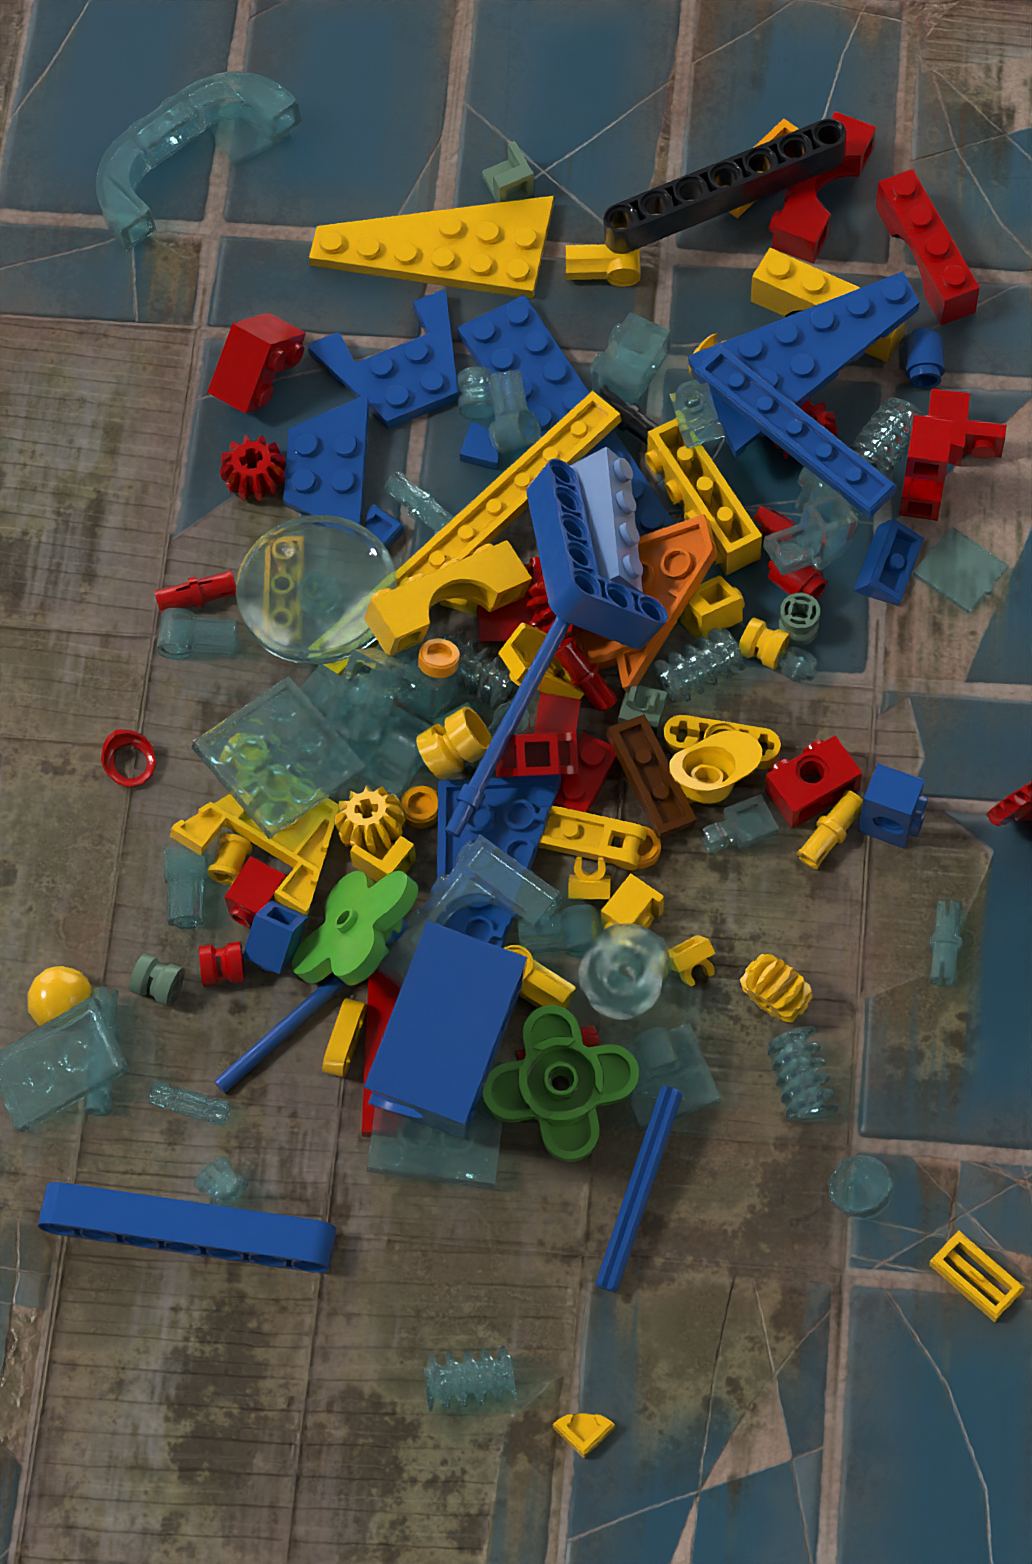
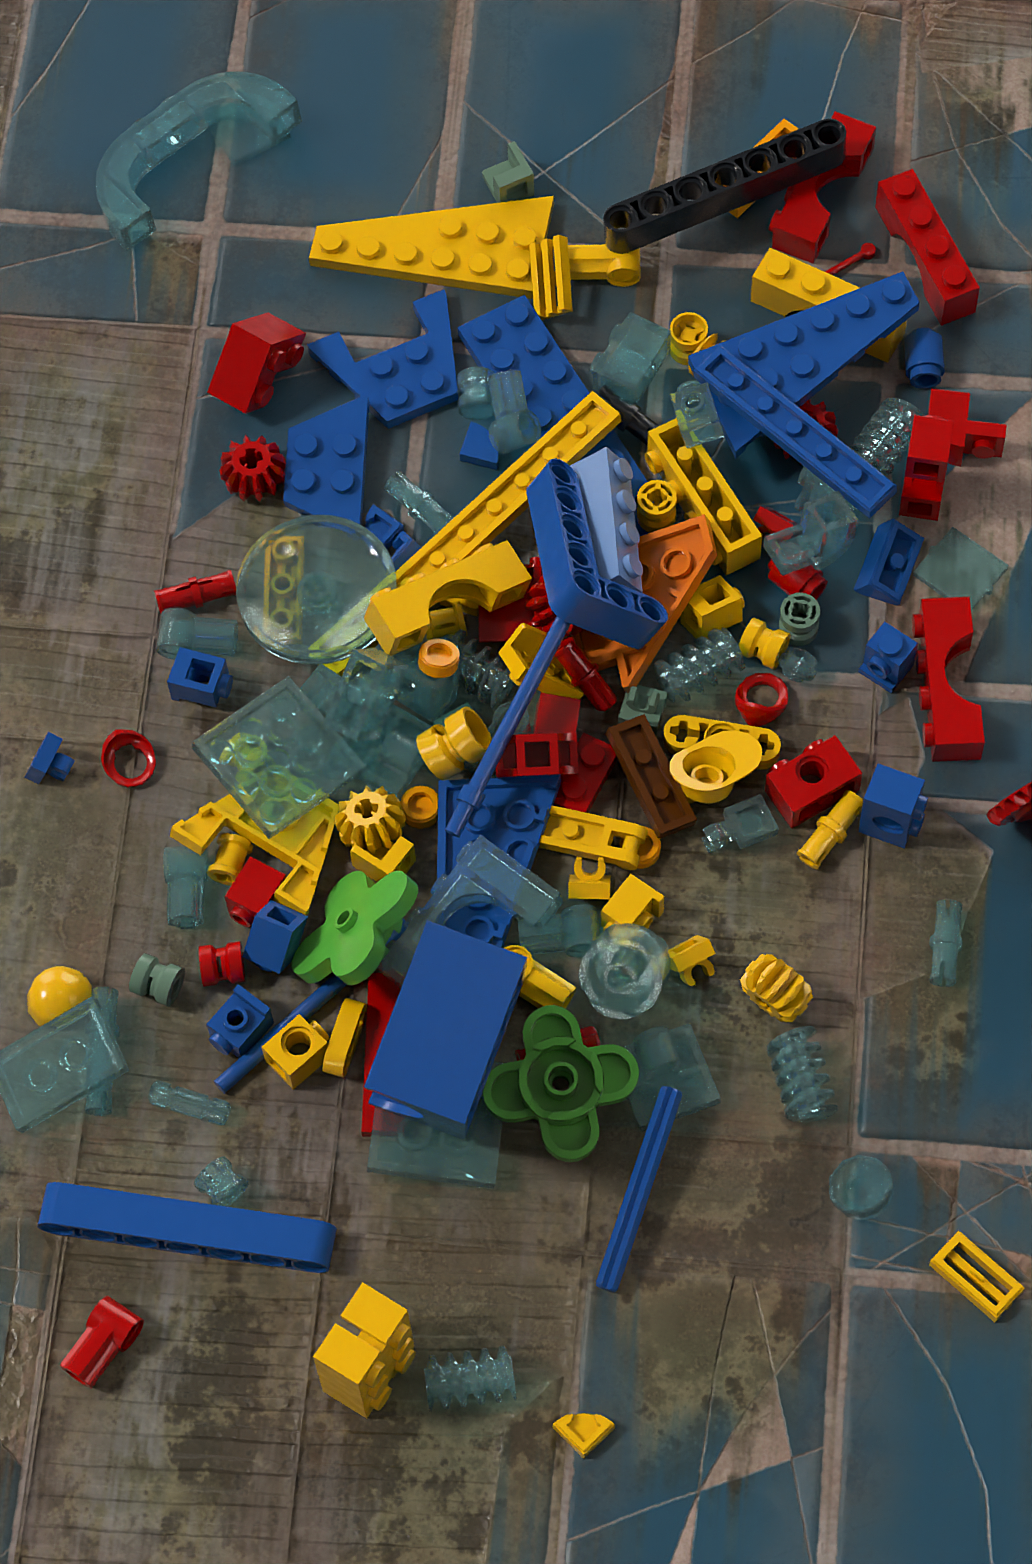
none -> blue tile [24,732,75,785]
none -> red piece [60,1295,144,1389]
none -> blue brick [167,647,233,708]
none -> blue brick [206,984,274,1058]
none -> yellow brick [262,1014,330,1090]
none -> yellow piece [313,1282,416,1419]
none -> blue tile [385,530,422,574]
none -> yellow bush [426,601,467,641]
none -> yellow tile [529,235,573,320]
none -> yellow wheel [637,480,677,533]
none -> yellow wheel [669,312,708,365]
none -> red piece [735,673,788,727]
none -> red hinge [824,243,876,275]
none -> blue brick [858,621,918,693]
none -> red arch [912,596,985,762]

